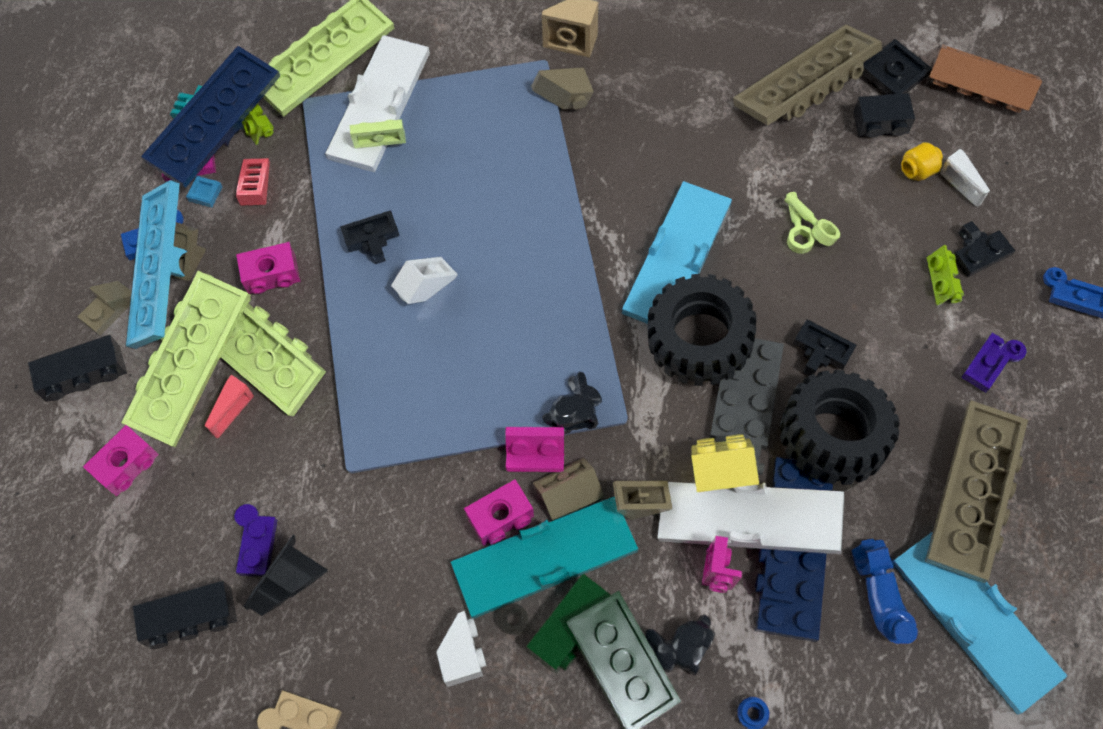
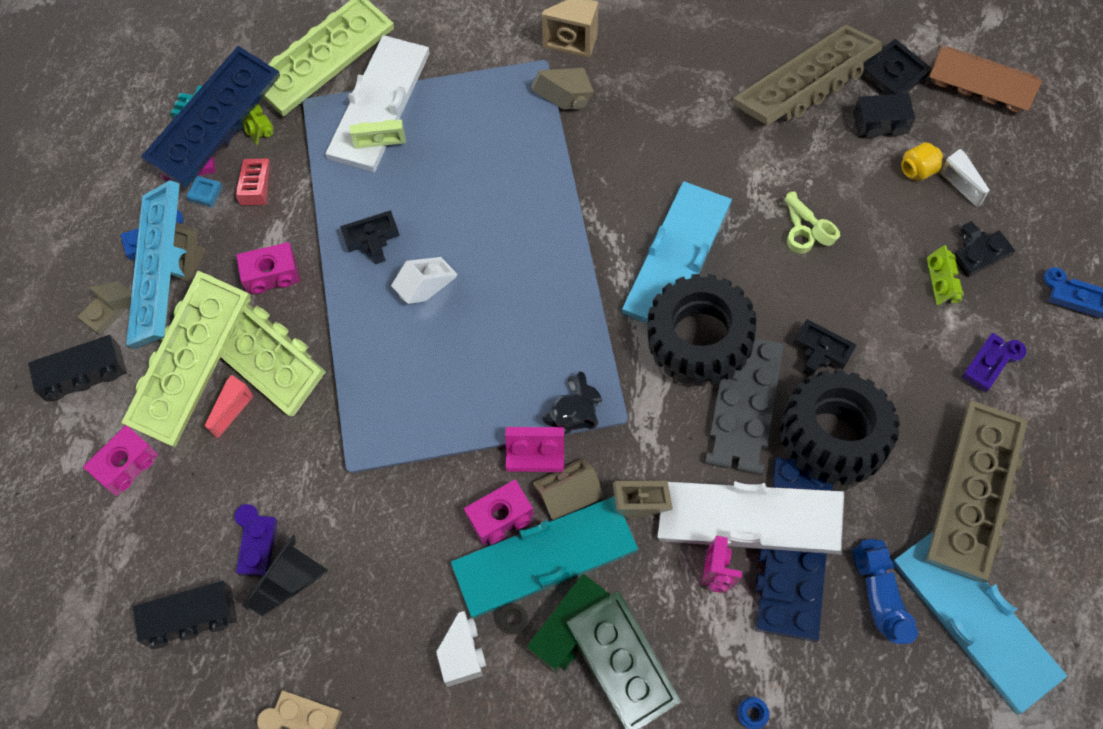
black animal [645,614,716,676] -> none
light yellow brick [691,434,759,492] -> none

